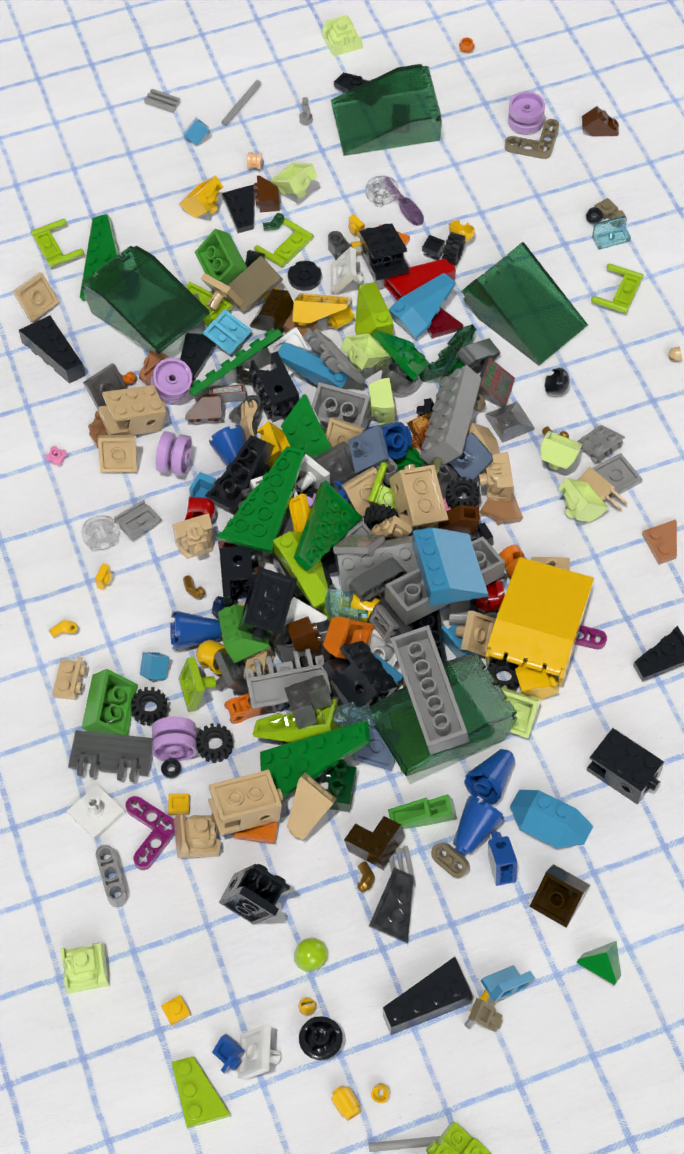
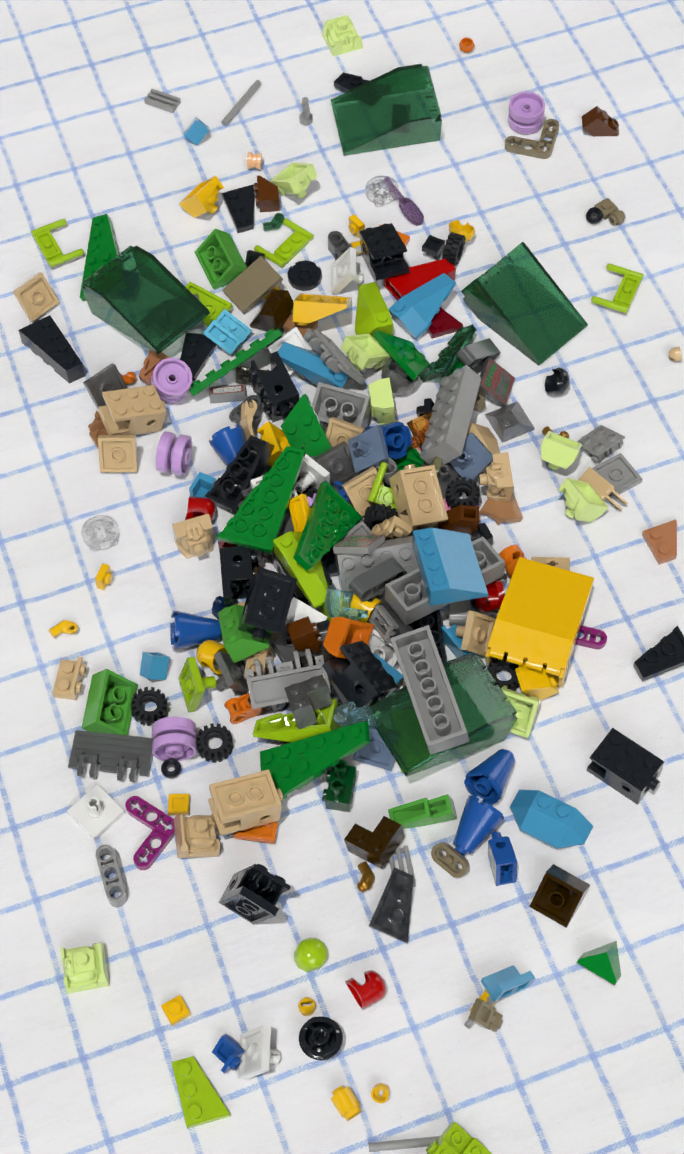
bright pink plate [45,446,67,465] -> none
light grey plate [114,500,161,539] -> none
pearl gold arm [183,575,206,599] -> none
slope [185,393,222,422] -> none
tan tile [201,273,244,311] -> none
tan slope [287,773,337,840] -> none
yellow brick [327,306,354,330] -> none
black wedge [383,957,472,1035] -> none
clear light blue panel [592,216,631,250] -> none
none -> red helmet [345,970,386,1009]

